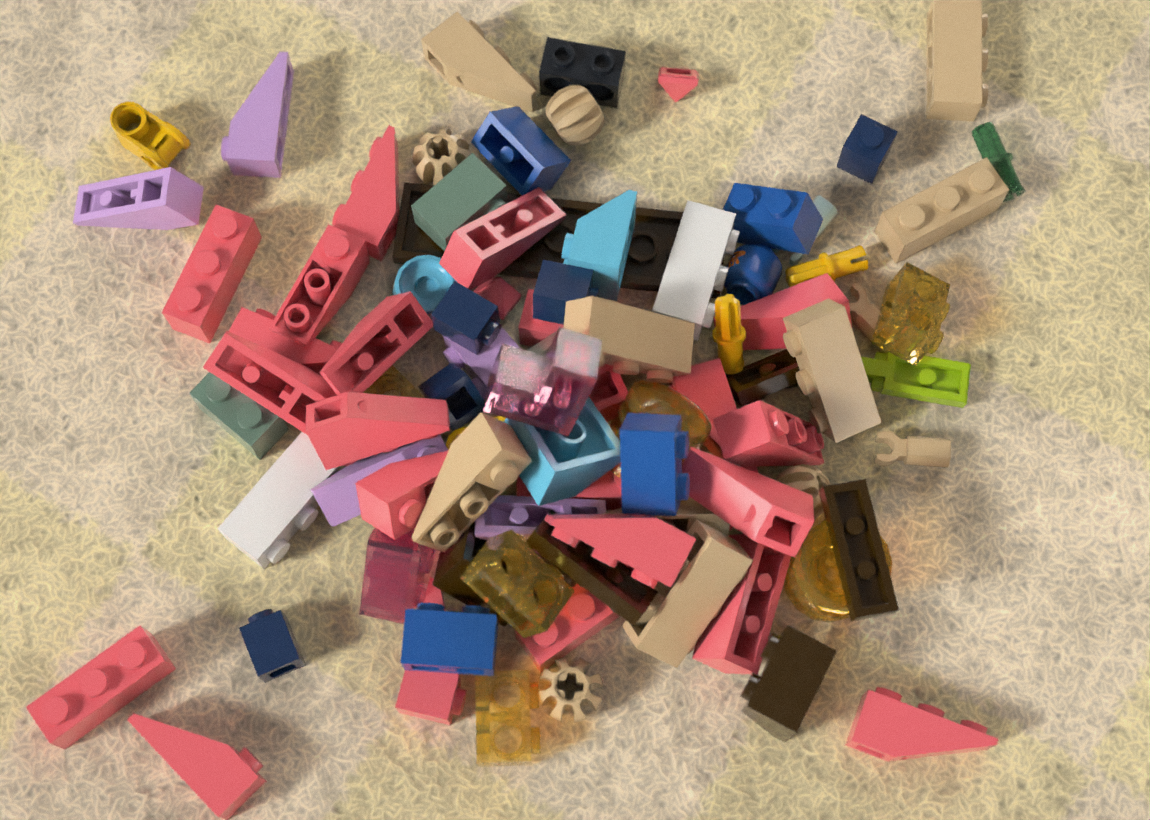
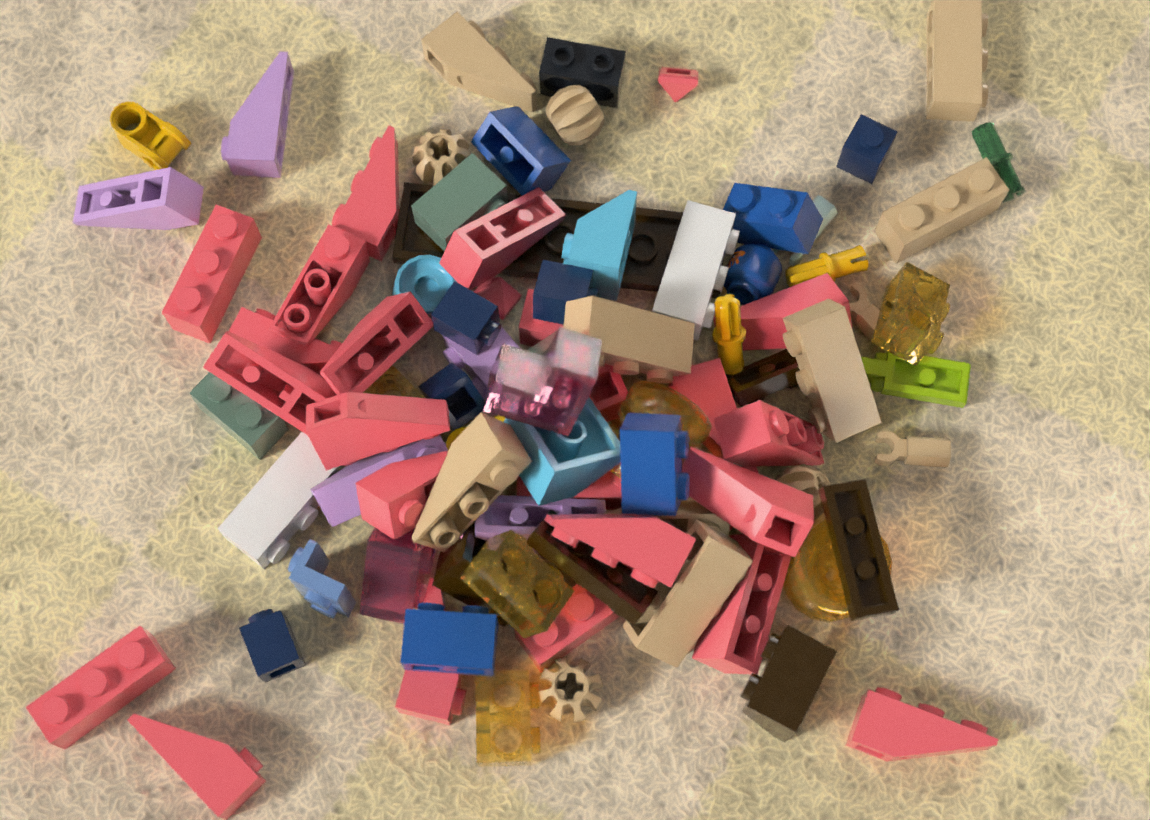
none -> medium blue bracket [288,539,356,619]

